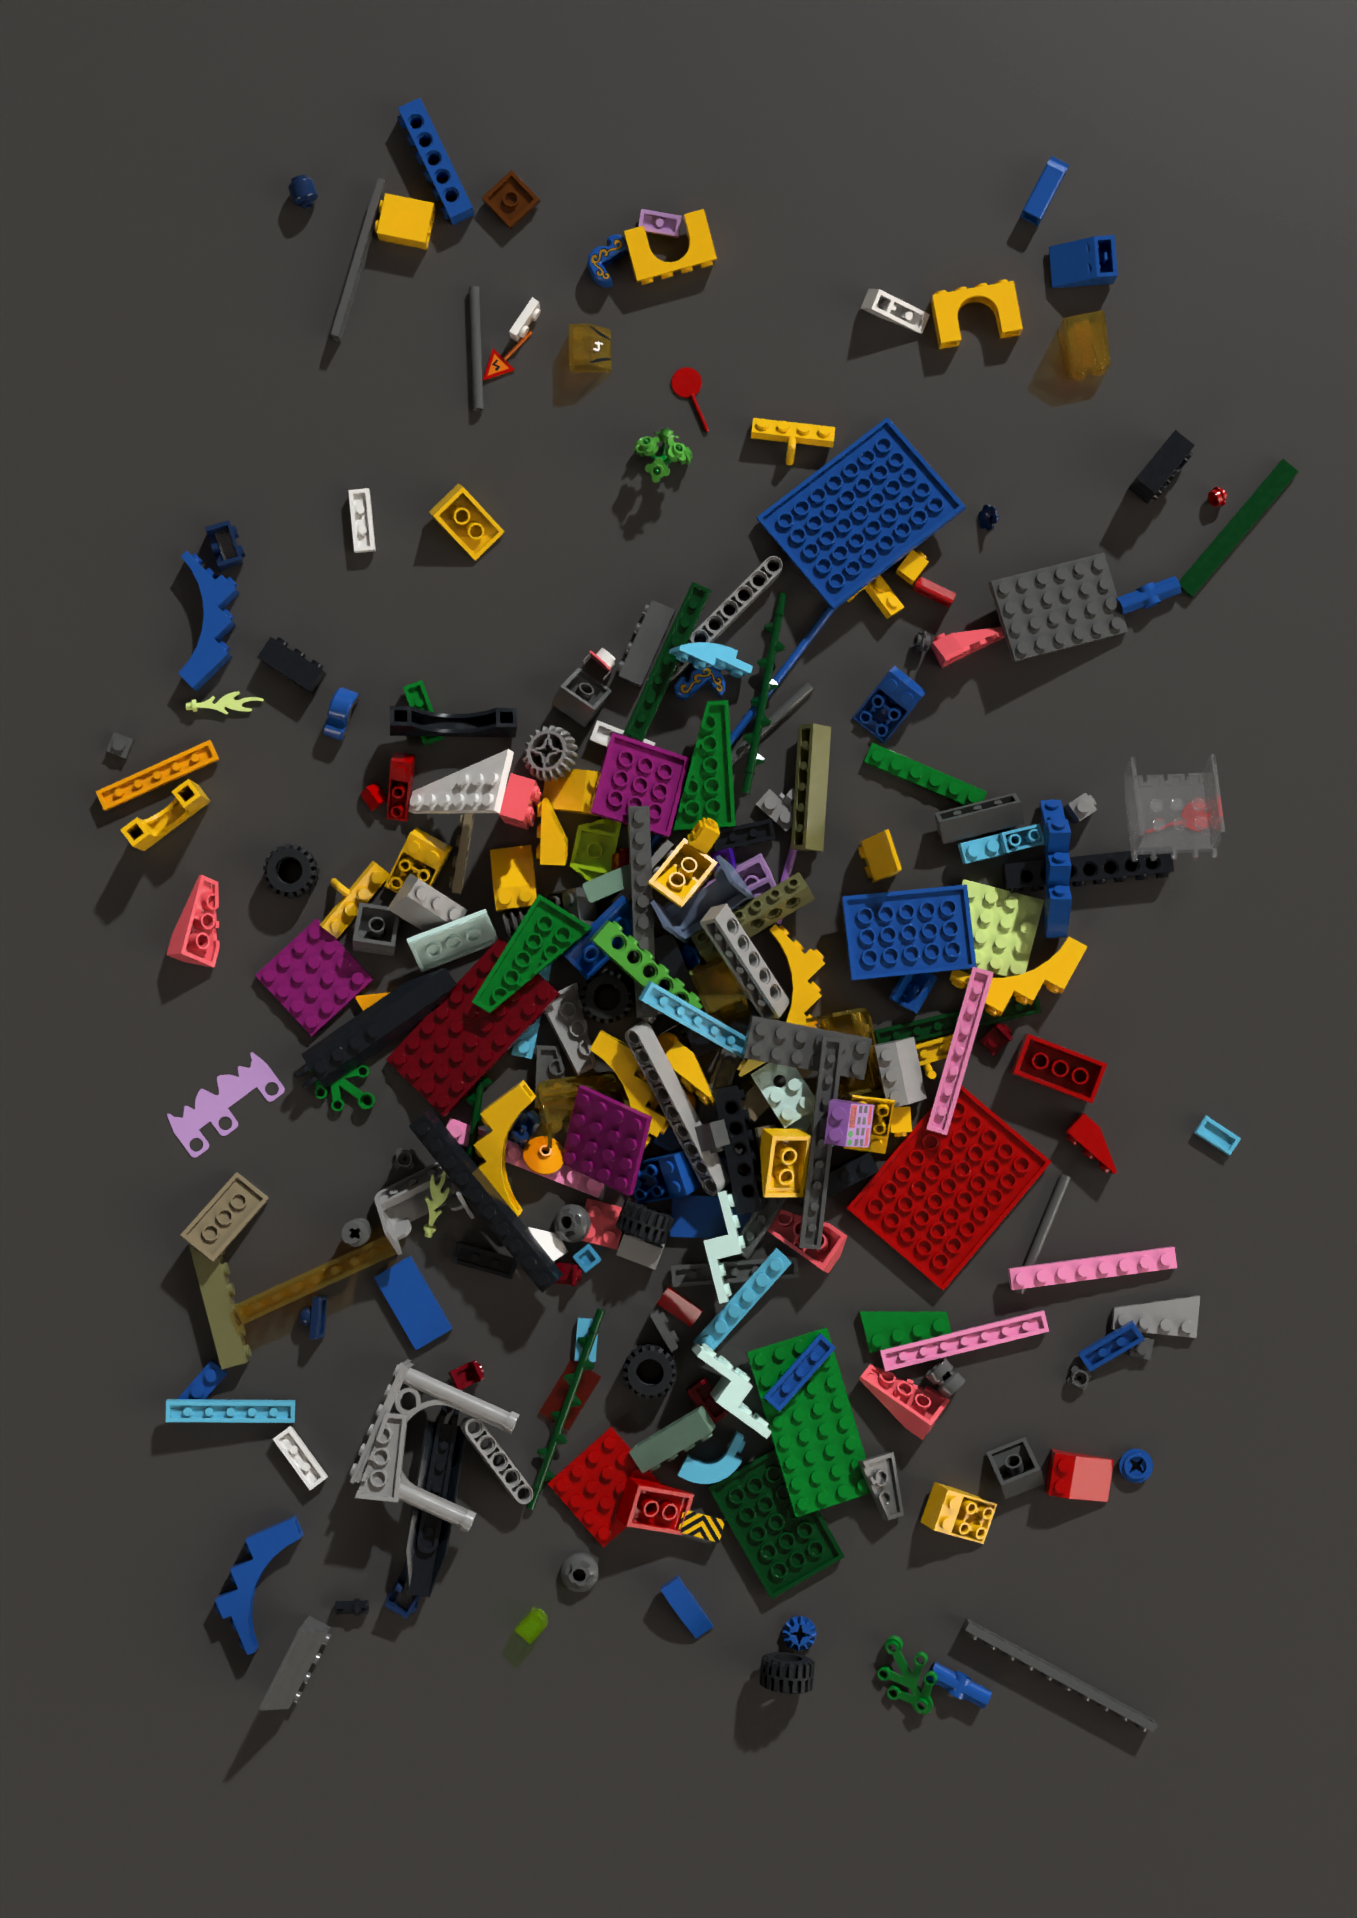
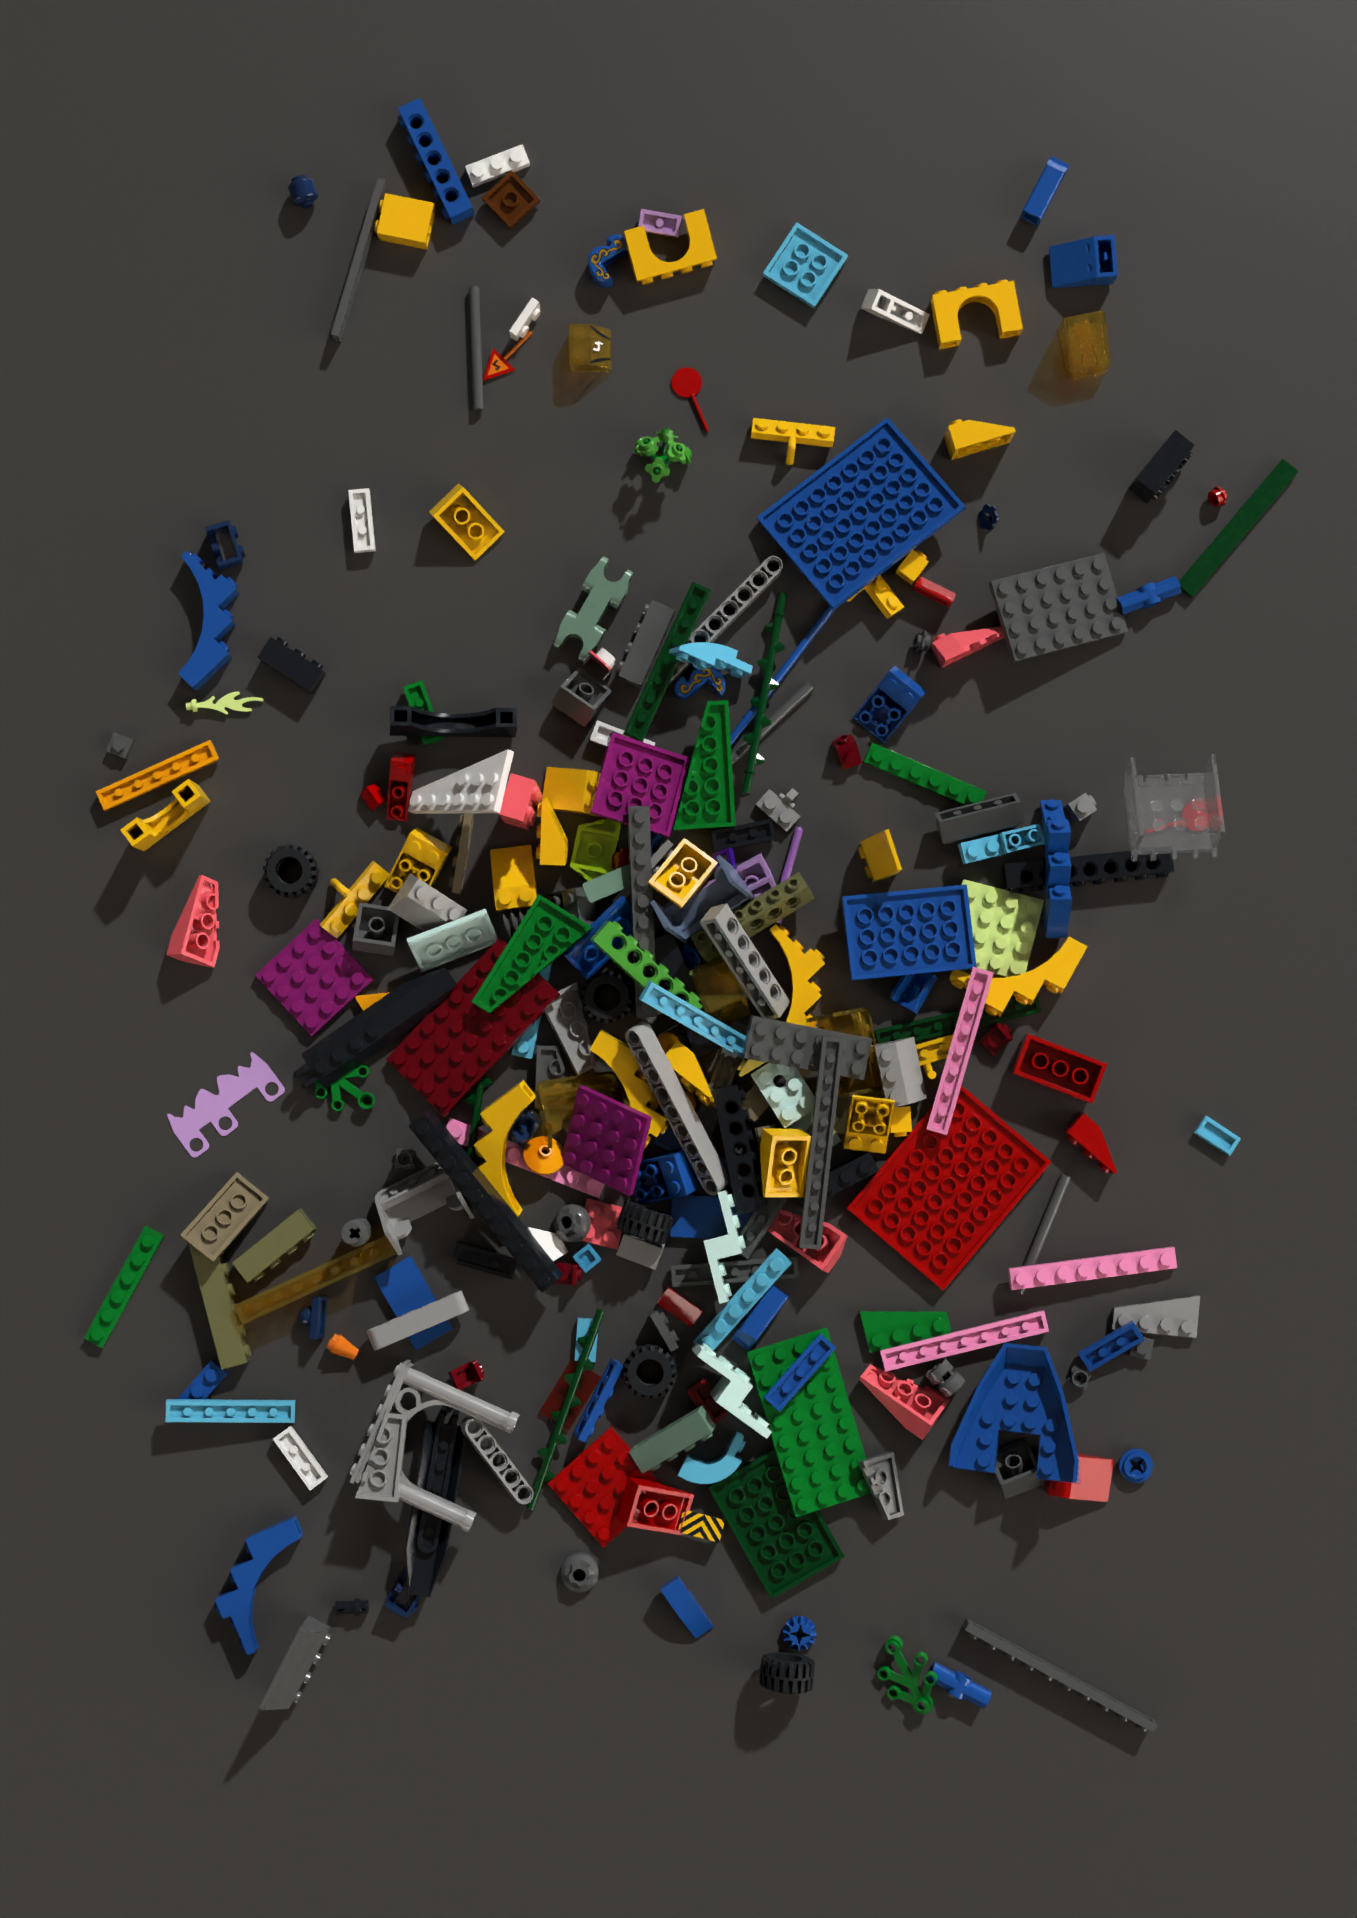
blue animal [323,687,359,741] -> none
yellowish green piece [423,1170,450,1238] -> none
clear neon green brick [515,1607,549,1644] -> none
light grey gear [522,725,578,782] -> none
yellow window [687,818,720,854] -> none
dark grey brick [695,1119,730,1154] -> none
olive brick [791,723,831,852] -> none
medium lavender slope [824,1099,875,1147] -> none
yellow slope [920,1482,997,1544] -> none
none -> green plate [84,1226,165,1348]
none -> olive brick [232,1209,317,1283]
none -> orange cone [326,1333,359,1360]
none -> light grey beam [366,1290,470,1351]
none -> white plate [465,144,530,188]
none -> sand green piece [554,556,633,663]
none -> blue plate [573,1358,624,1442]
none -> blue piece [732,1285,789,1351]
none -> medium azure plate [763,222,848,309]
none -> dark red bracket [832,734,862,770]
none -> yellow slope [944,419,1016,460]
none -> blue piece [949,1343,1080,1484]

